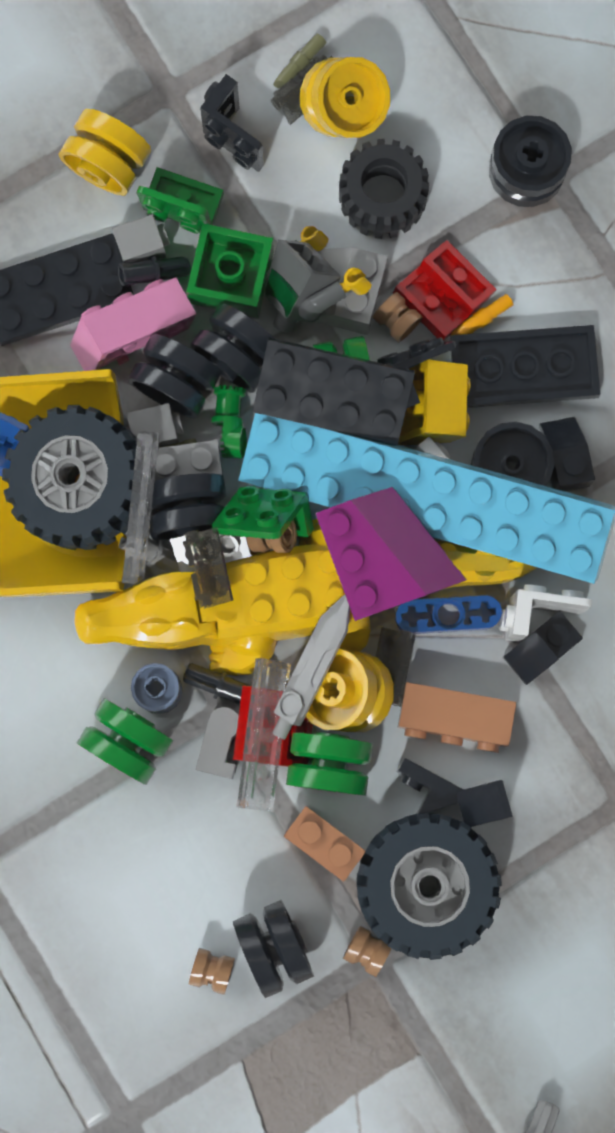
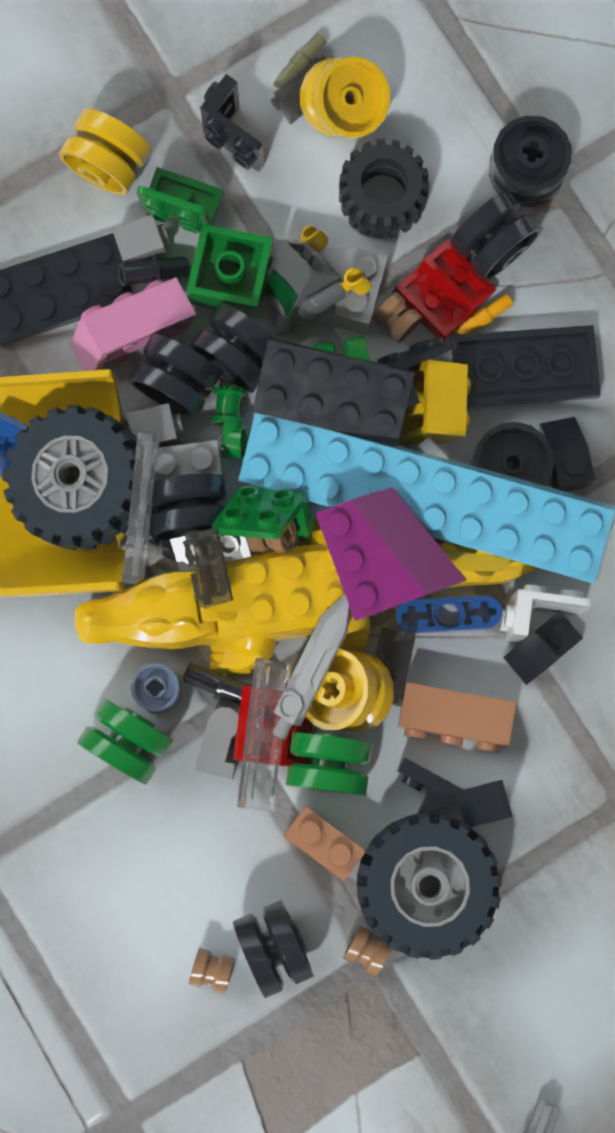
none -> black wheel [450,190,543,282]

